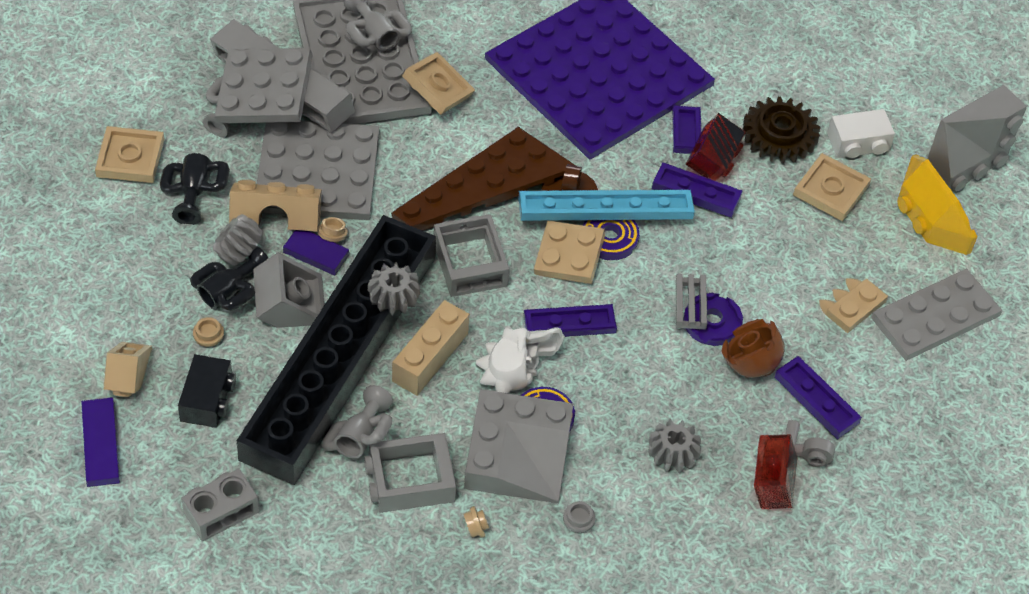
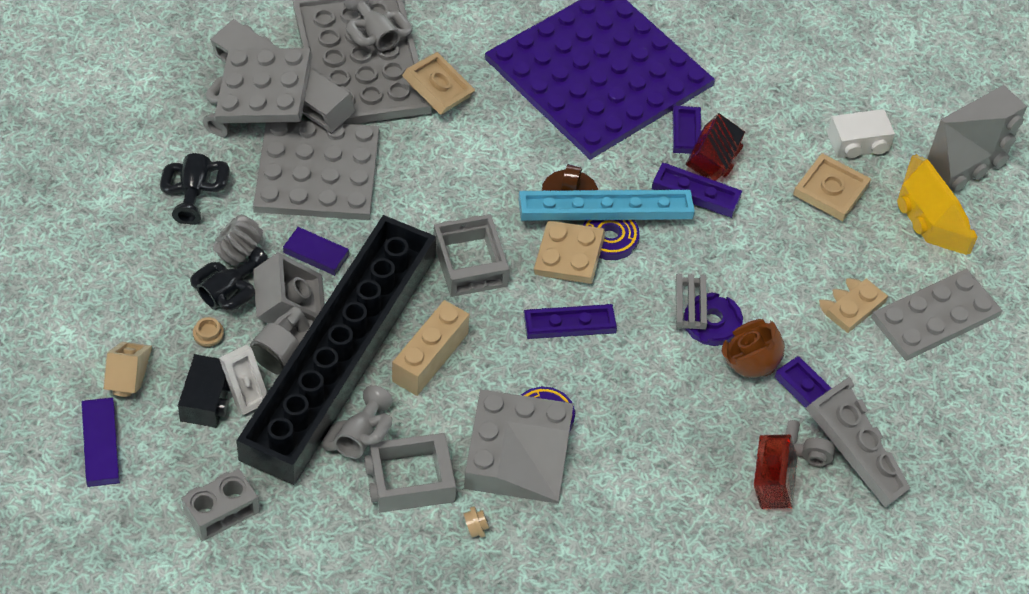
tan plate [95,126,164,183] -> none
tan arch [229,180,322,232] -> none
tan plate [318,217,348,243] -> none
light grey gear [368,262,421,316] -> none
reddish brown wing [391,127,576,231] -> none
white head [476,326,564,393] -> none
light grey plate [563,501,595,533] -> none
light grey gear [648,419,701,473] -> none
dark brown gear [742,96,821,164] -> none
none -> white plate [219,344,267,415]
none -> light grey piece [250,306,313,374]
none -> light grey wing [805,376,910,508]

